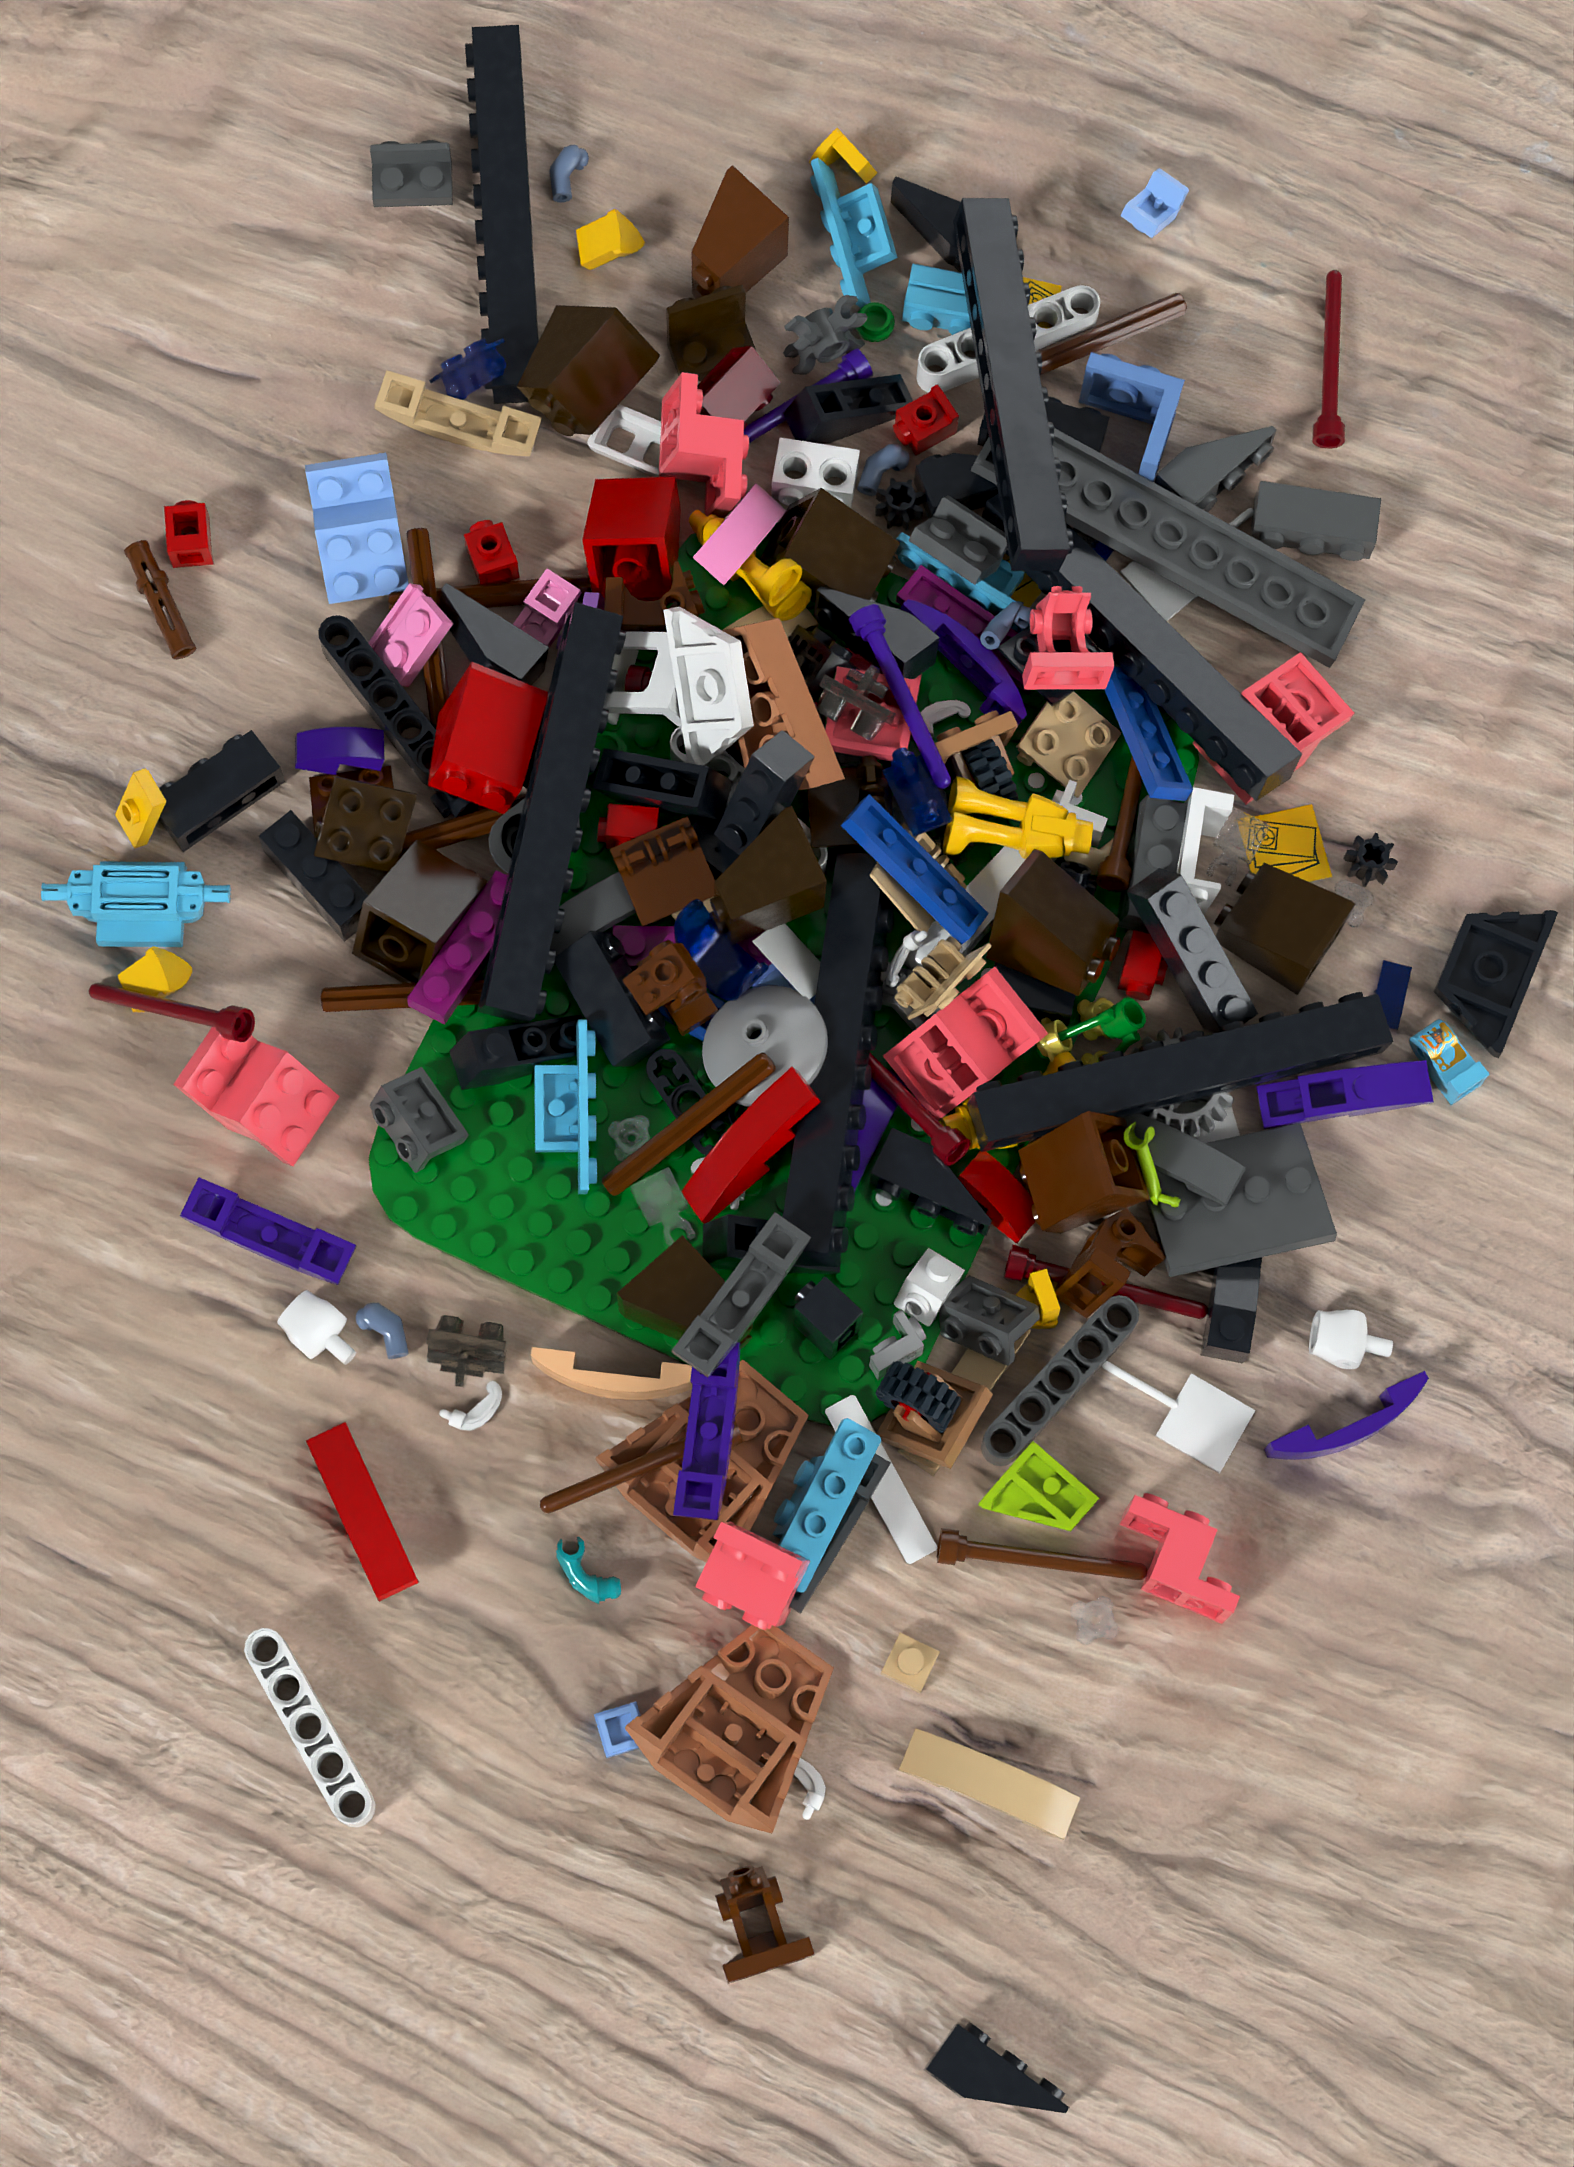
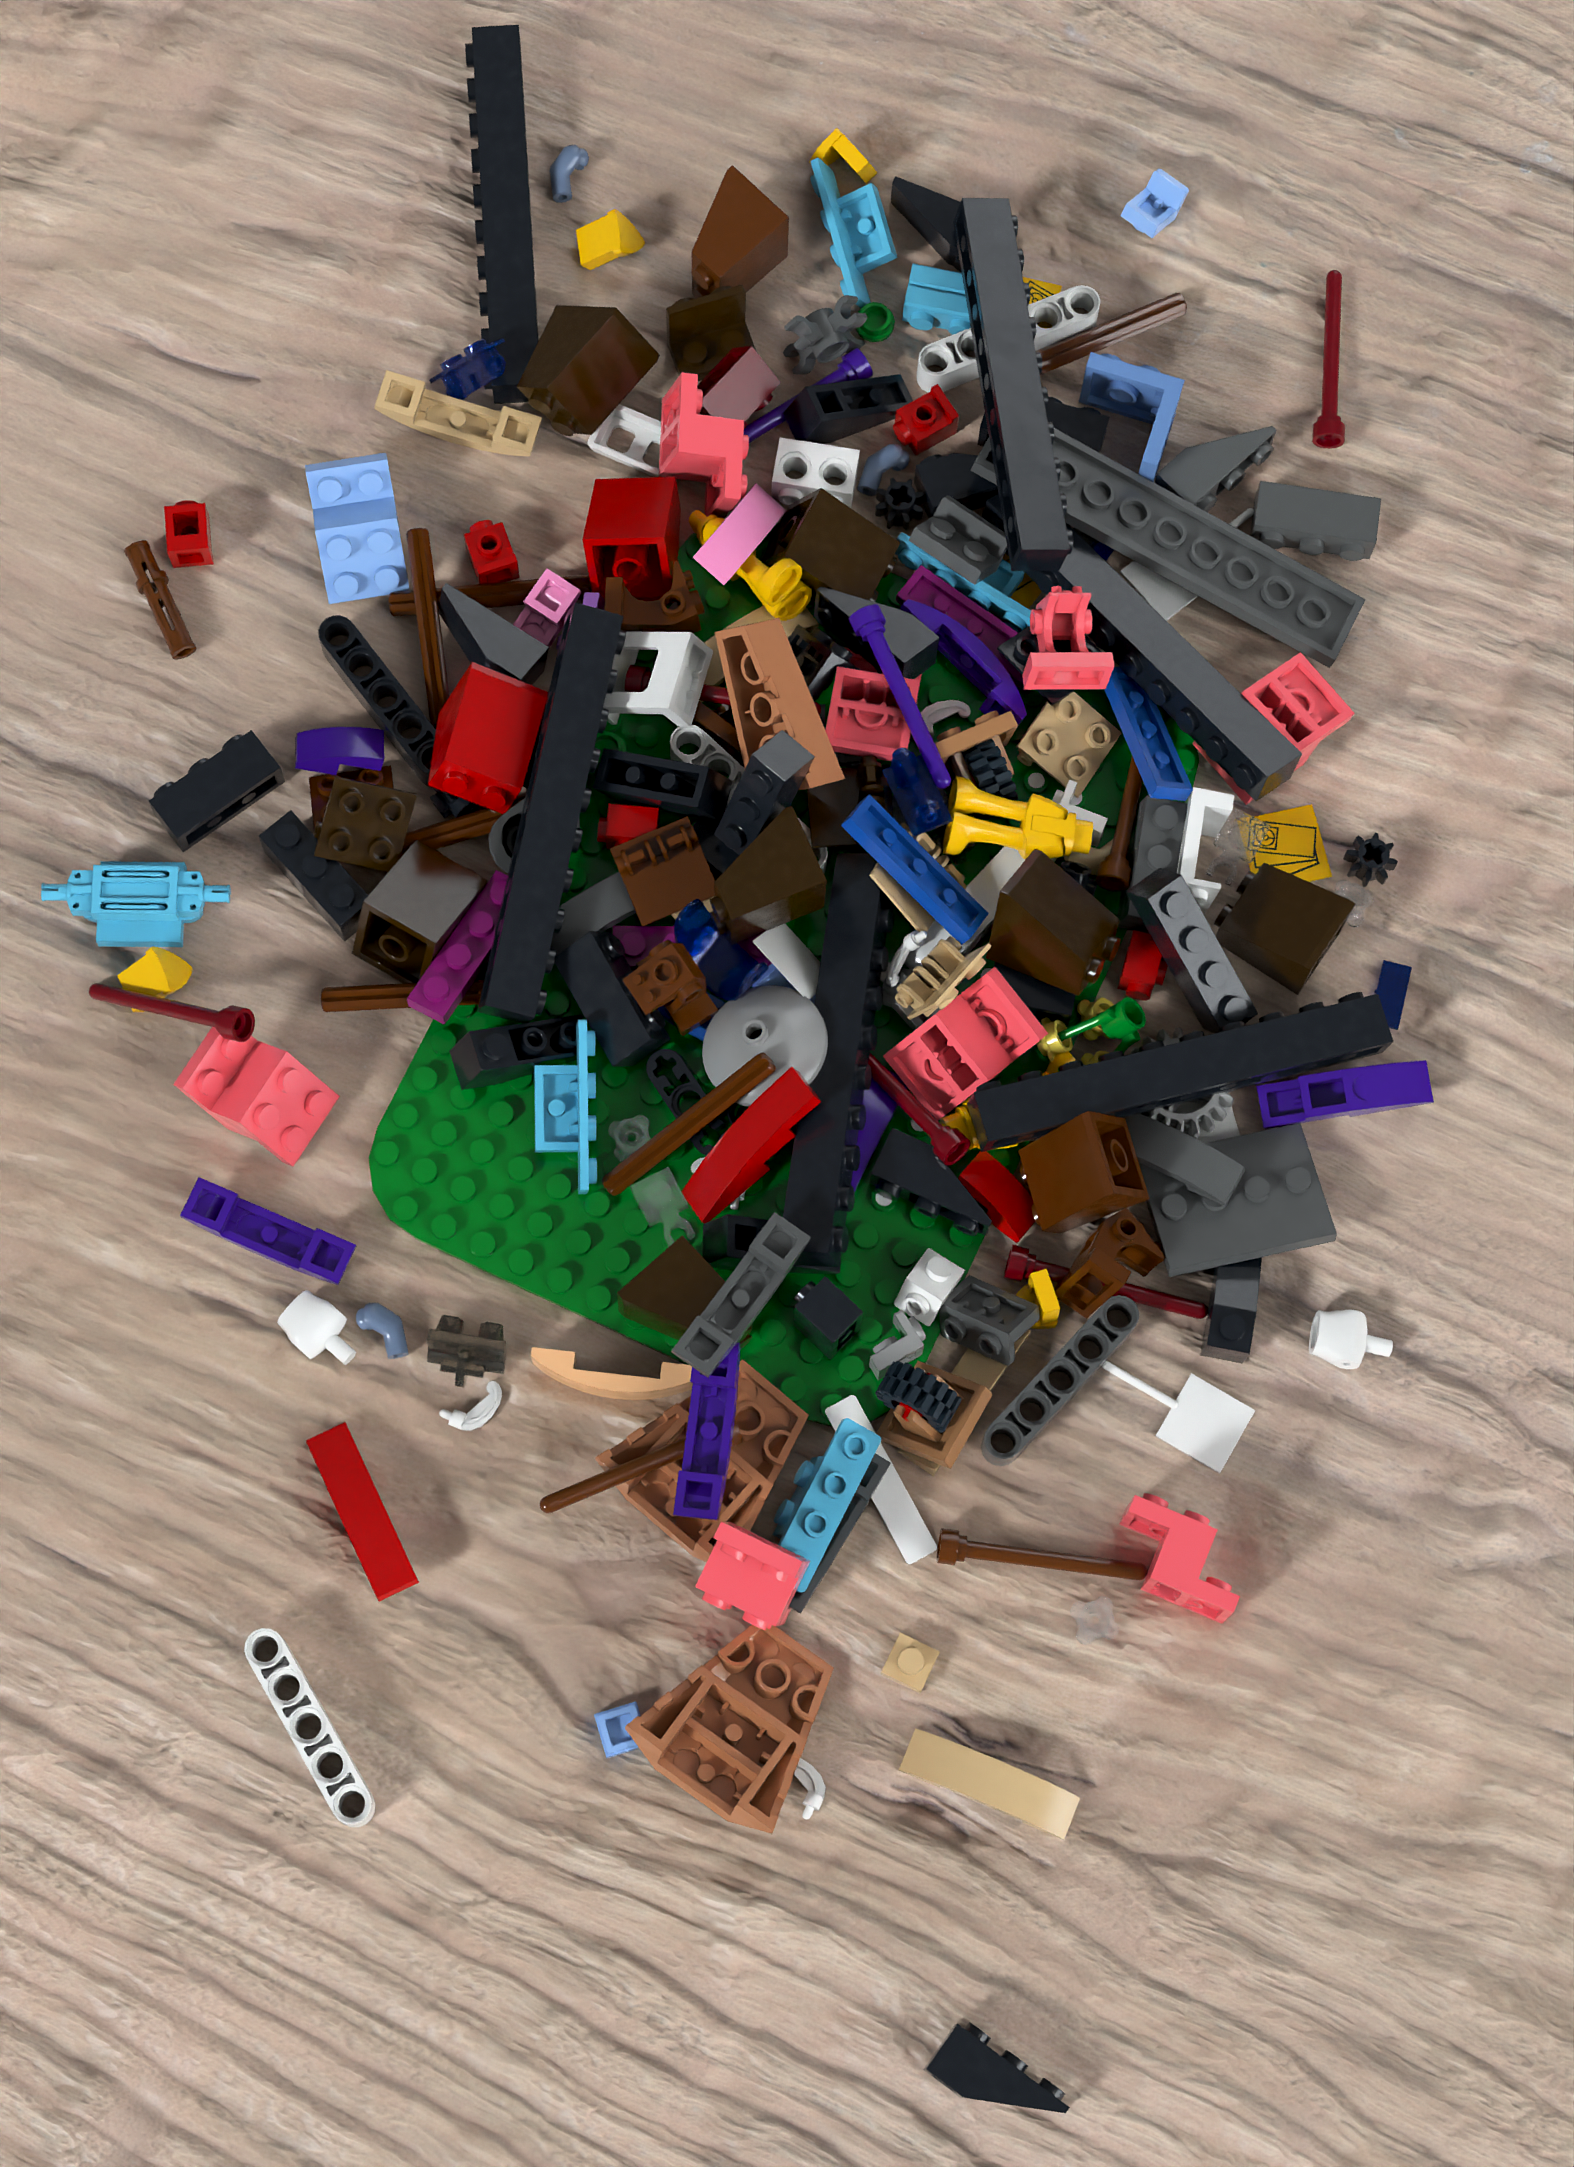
yellow plate [115,768,166,849] -> none
bright pink plate [368,583,453,687] -> none
dark grey bracket [370,140,453,207] -> none
dark grey bracket [370,1067,469,1173] -> none
teal piece [556,1537,621,1604] -> none
white wing [663,607,754,766] -> none
reddish brown tile [715,1866,815,1984] -> none
clear smoke hips [816,665,896,741] -> none
lime wing [978,1441,1100,1532] -> none
sand blue arm [980,601,1032,650] -> none
lime piece [1124,1121,1181,1208] -> none
dark purple slope [1264,1371,1429,1460] -> none
medium azure leg [1409,1019,1490,1106] -> none
black wing [1434,910,1558,1058] -> none

